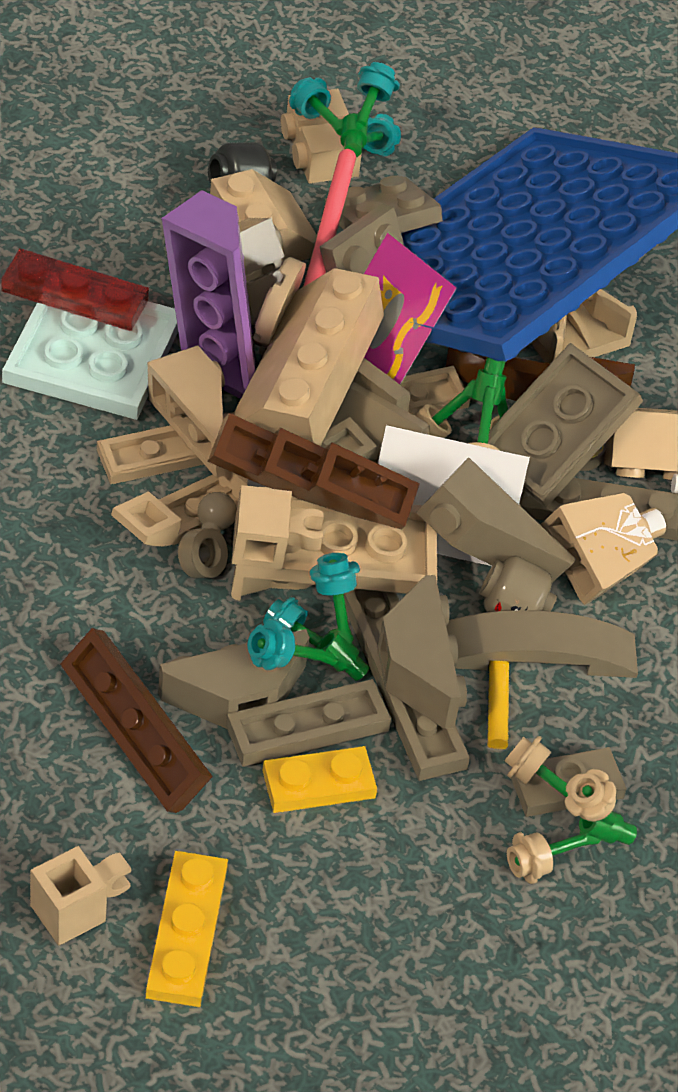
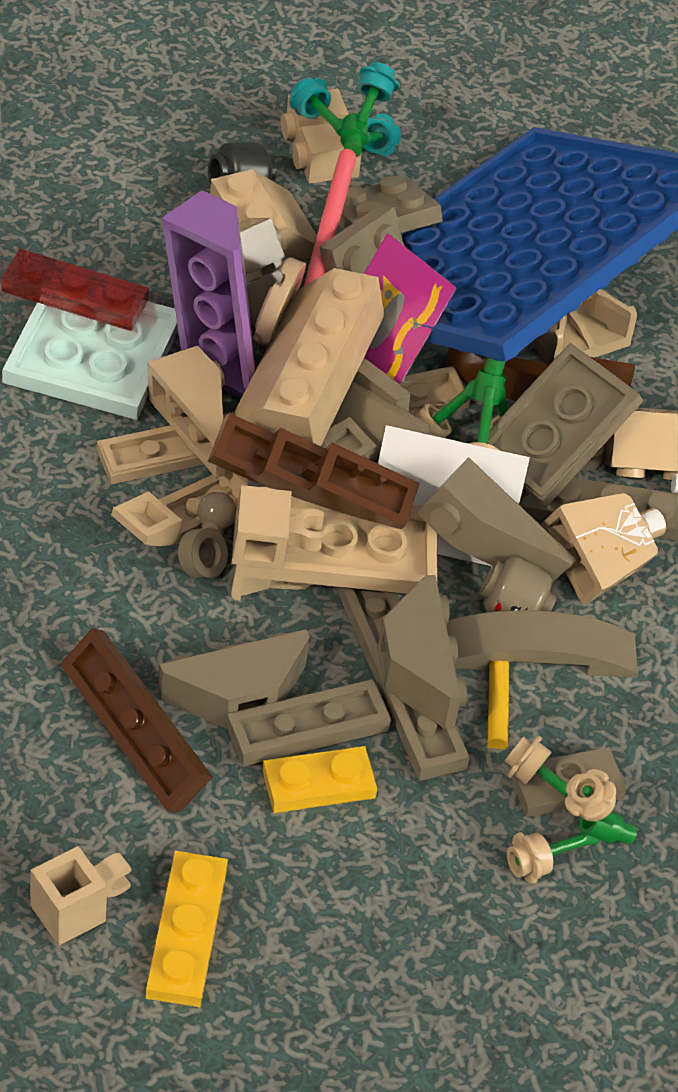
teal plant [247,553,369,681] -> none

